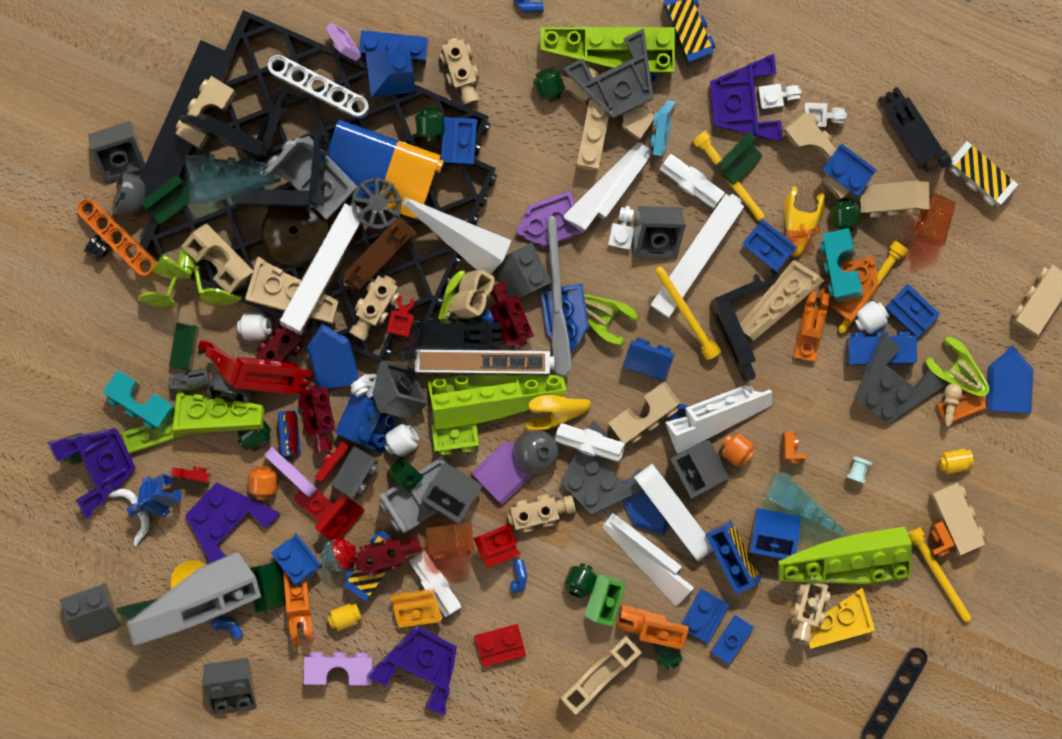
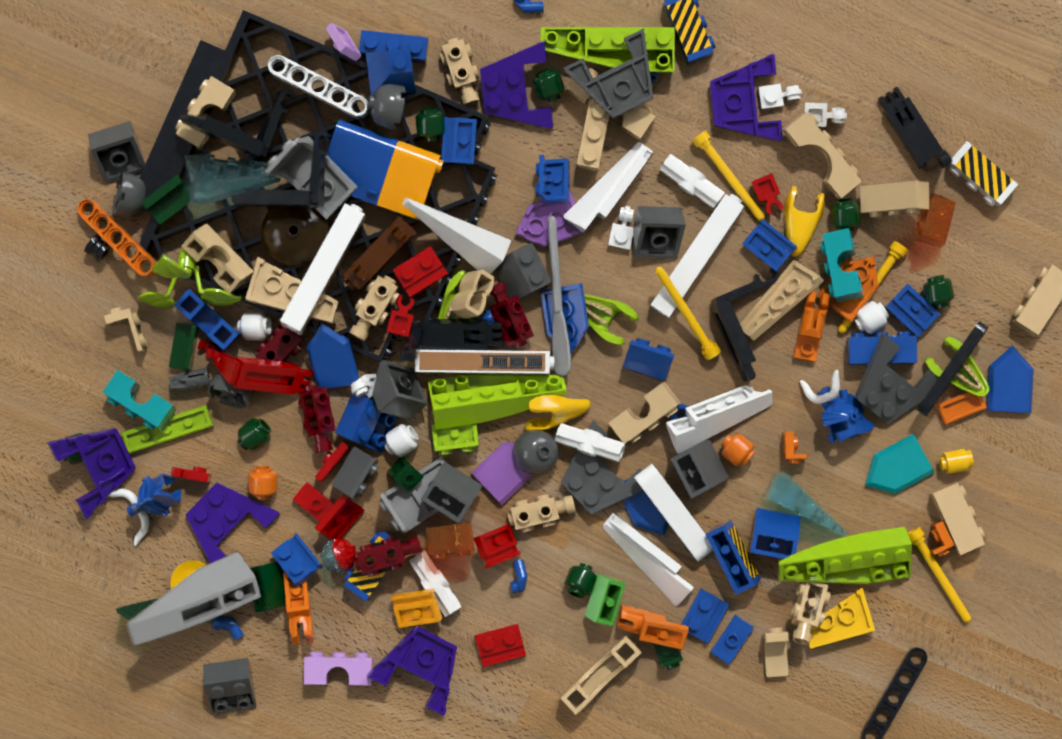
dark grey slope [60,584,121,641] -> none
lime wing [173,392,264,434] -> none
lavender beam [264,446,318,497] -> none
slope [278,411,301,457] -> none
yellow brick [328,603,362,632] -> none
dark grey wheel [352,178,402,229] -> none
medium azure wing [651,100,676,156] -> none
dark green panel [714,132,762,185] -> none
clear orange piece [785,224,820,239] -> none
blue plate [821,143,877,196] -> none
light aqua bush [846,456,872,484] -> none
tan bar [944,384,962,427] -> none
none -> tan bracket [104,307,147,353]
none -> blue arch [174,289,241,352]
none -> dark grey cylinder [367,84,405,130]
none -> red plate [393,246,448,298]
none -> dark purple wing [480,41,554,128]
none -> blue bracket [535,155,570,204]
none -> red plate [751,173,783,216]
none -> tan bracket [763,627,789,677]
none -> blue helmet [799,370,874,444]
none -> teal tile [865,434,934,494]
none -> black beam [917,321,989,416]
none -> dark green head [923,275,955,309]

